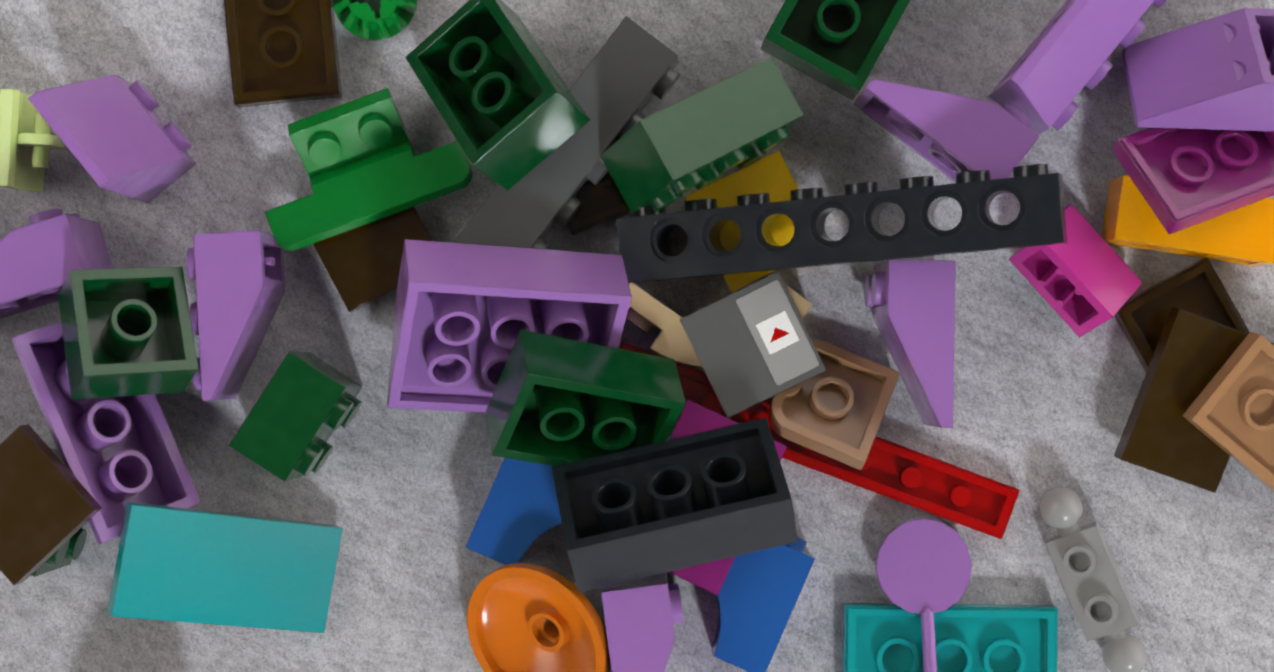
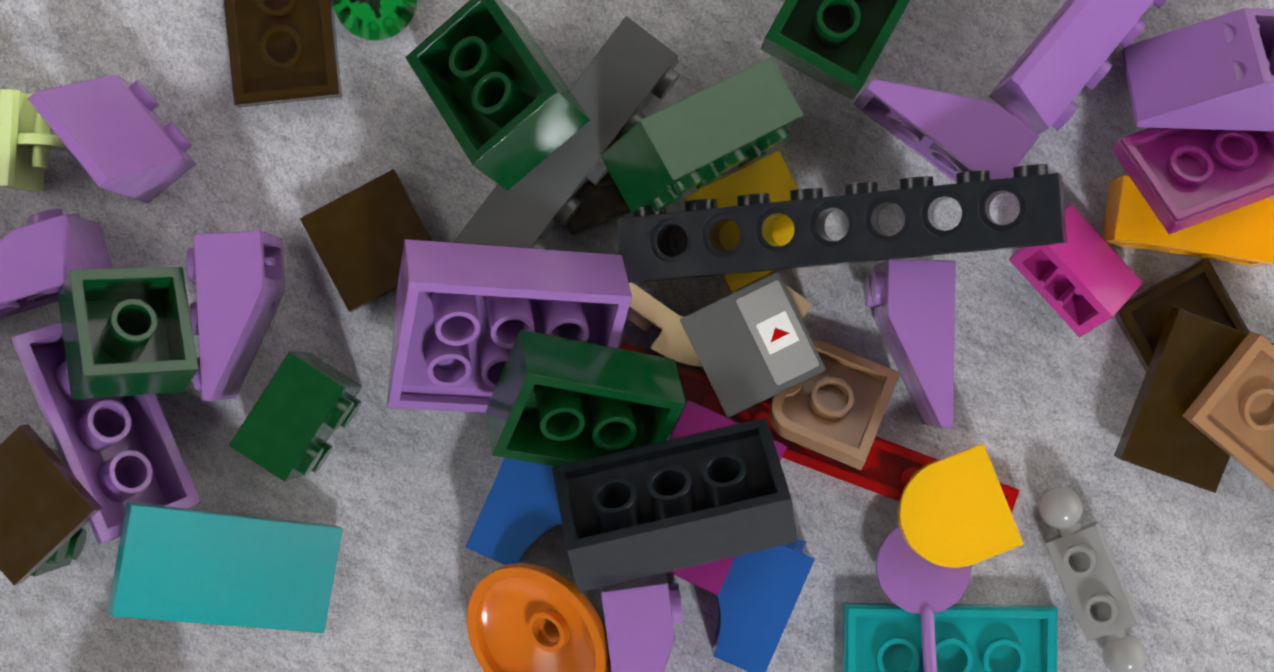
green plate [264,88,473,251] -> none
none -> yellow tile [897,444,1024,568]

